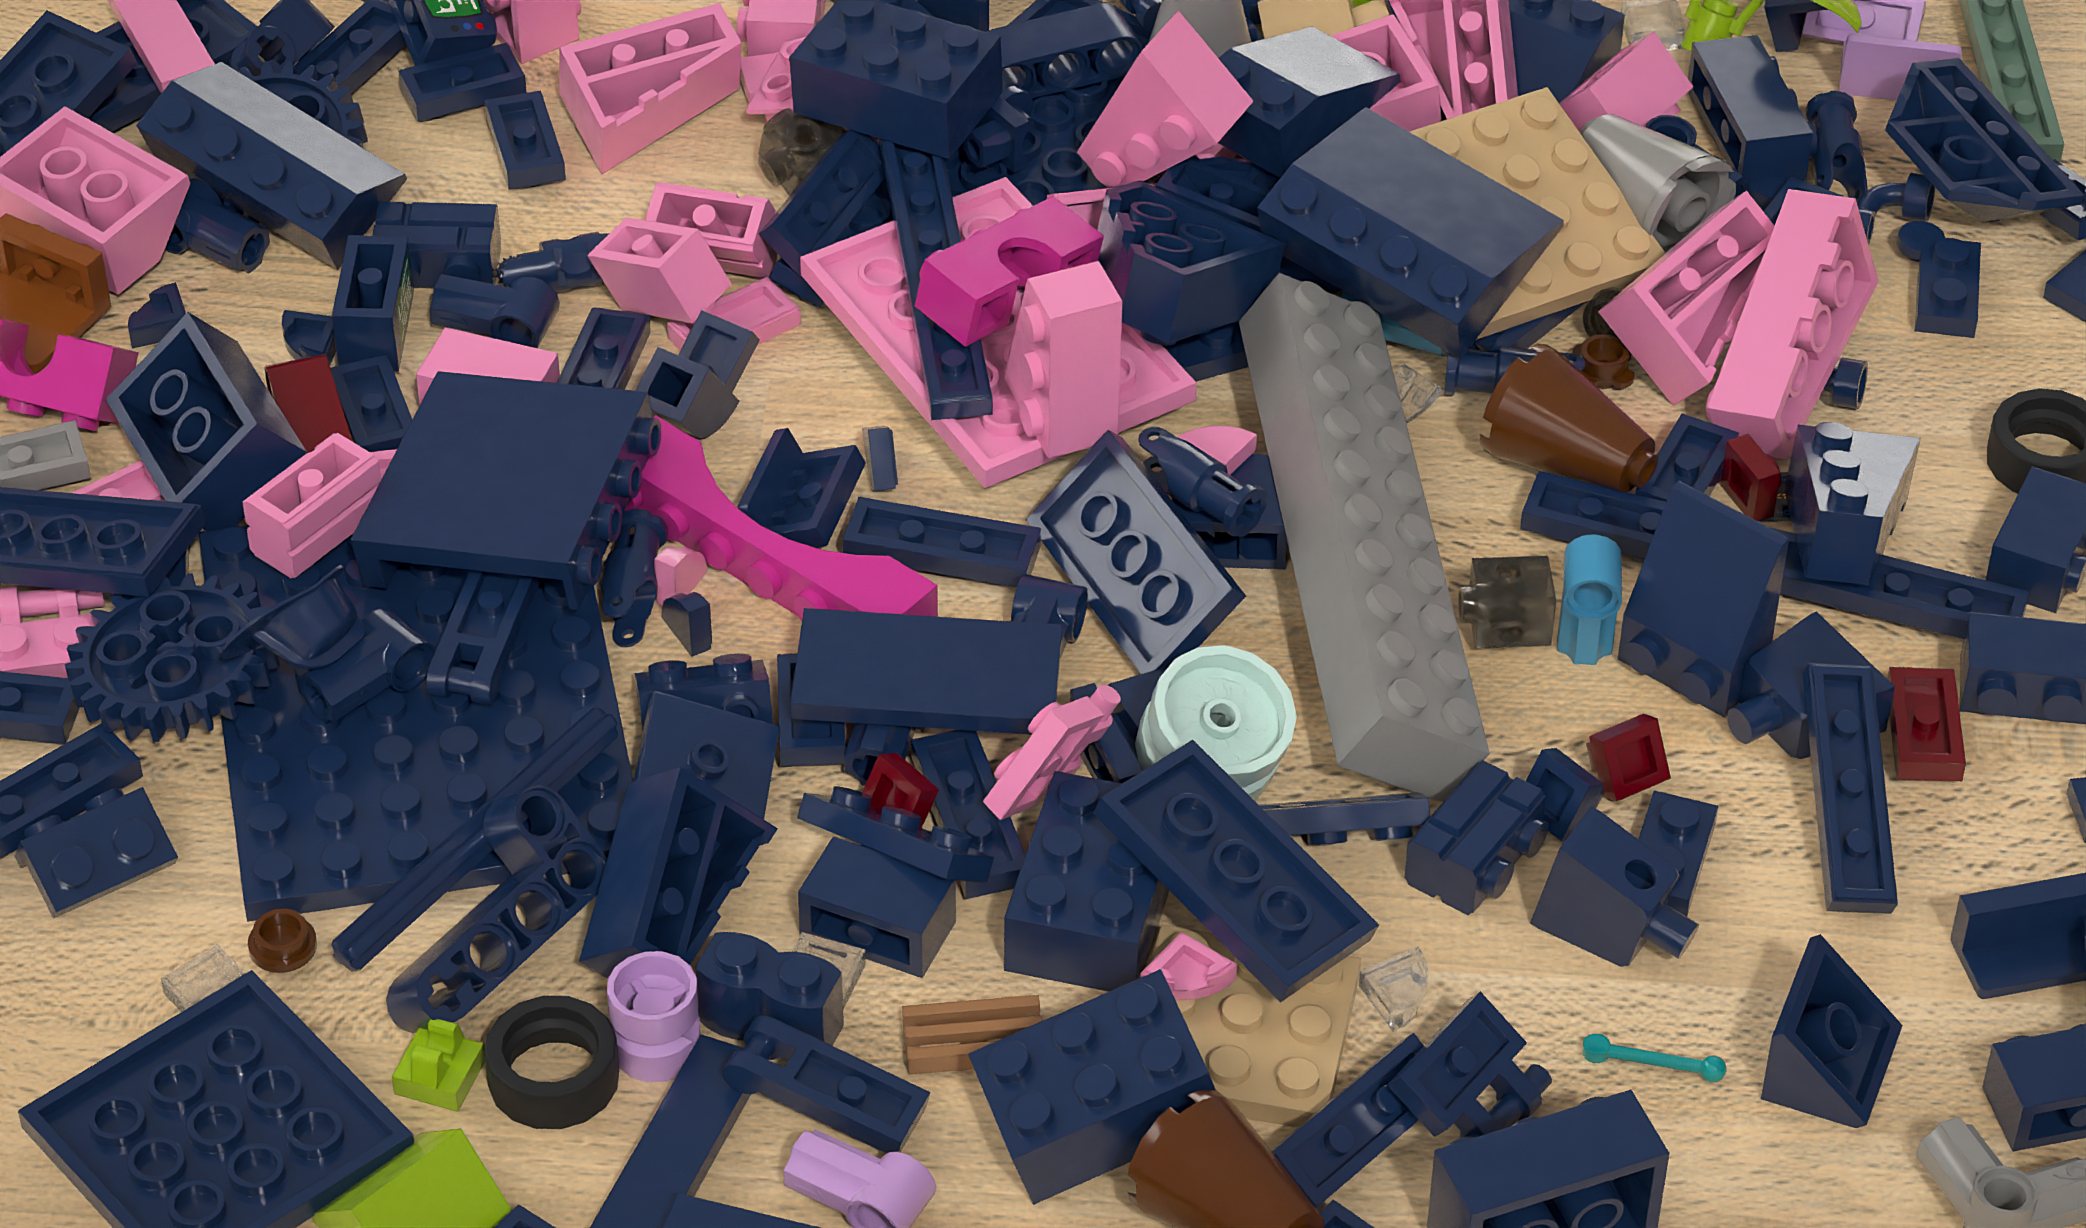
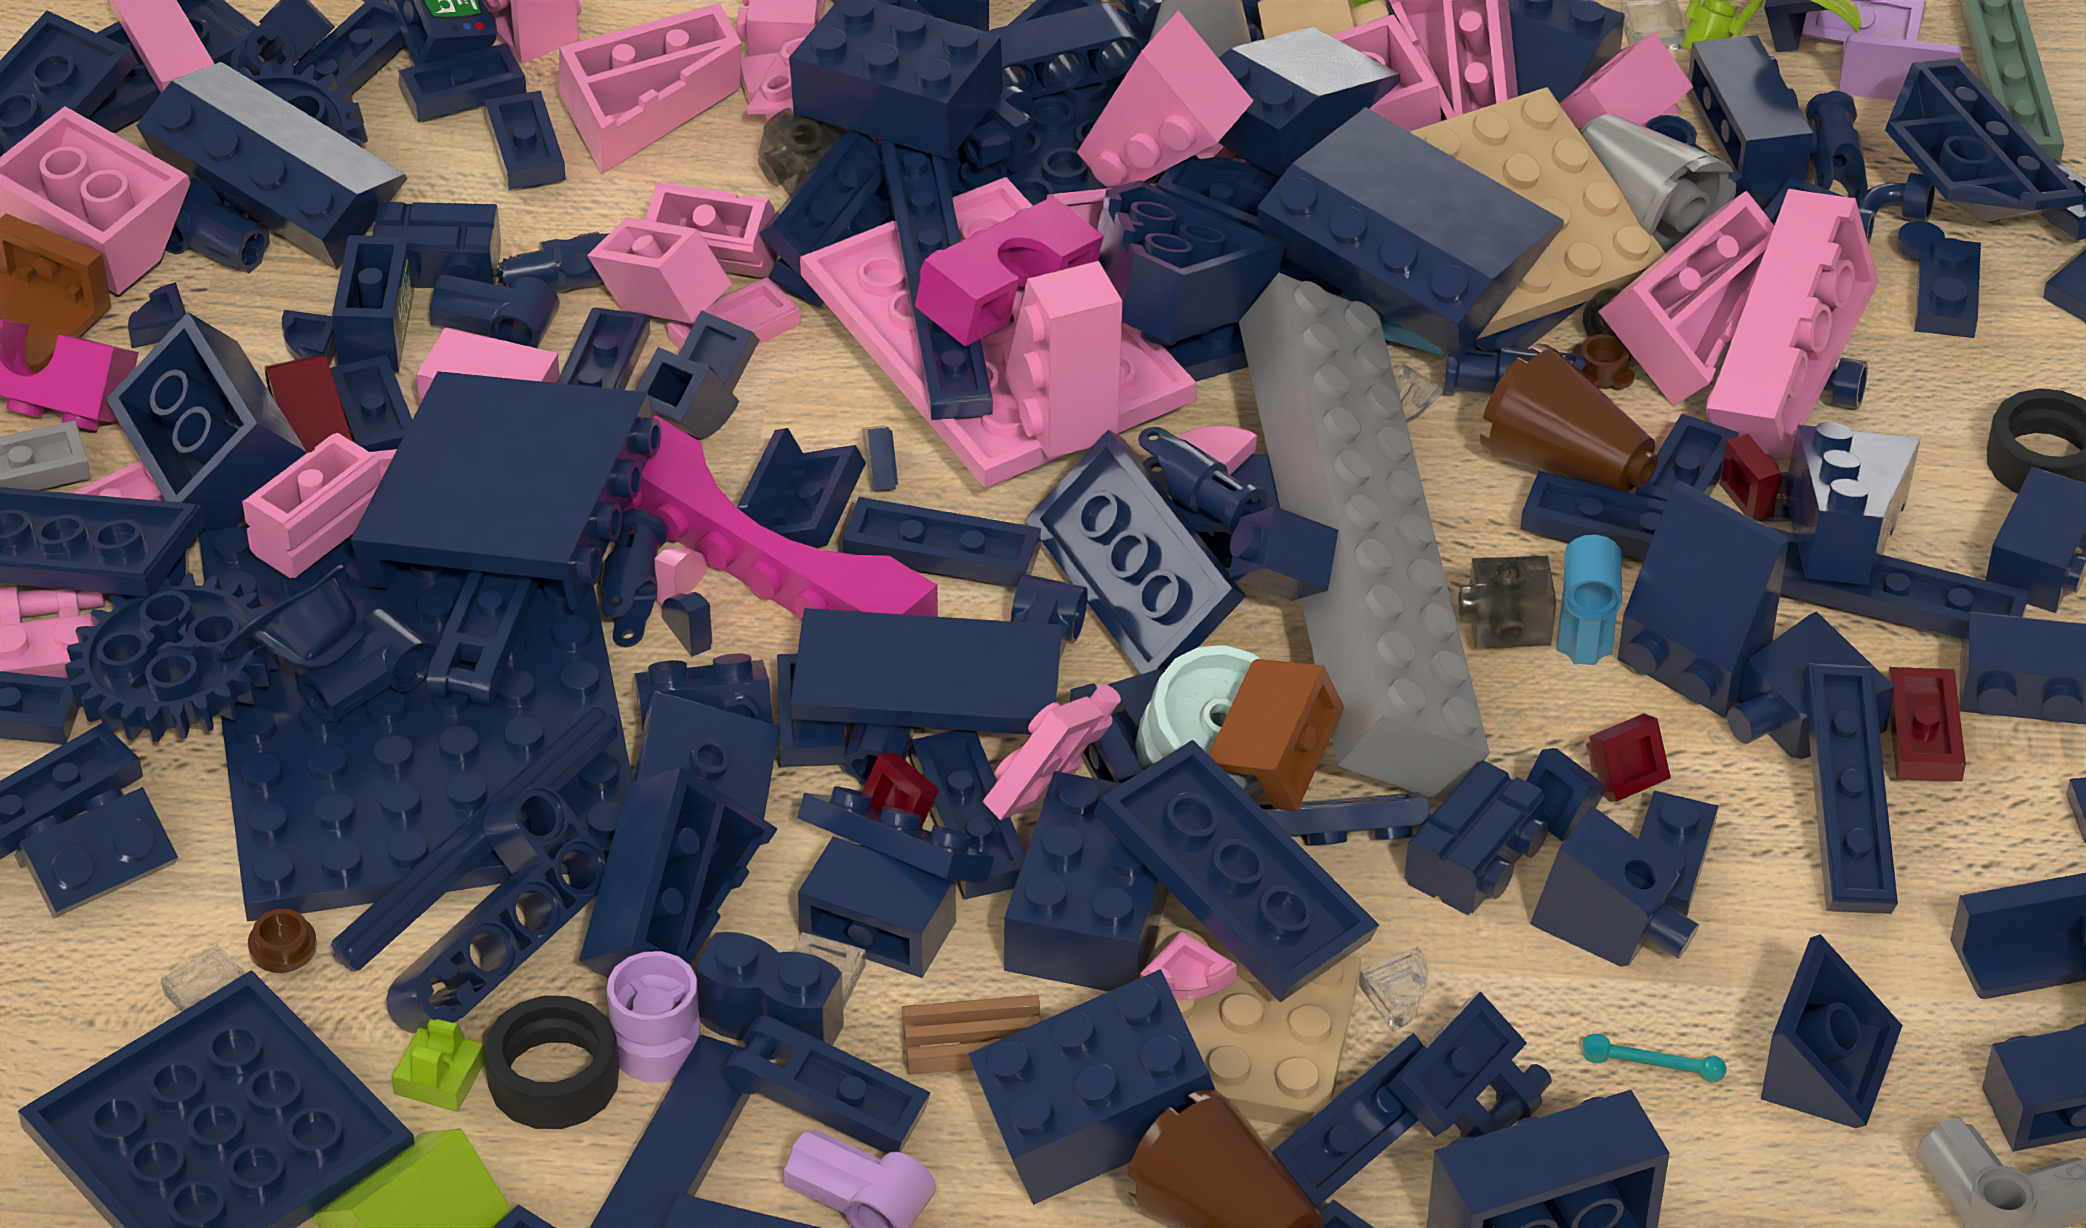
none -> dark orange panel [1209,659,1344,811]
none -> dark blue brick [1229,506,1338,601]

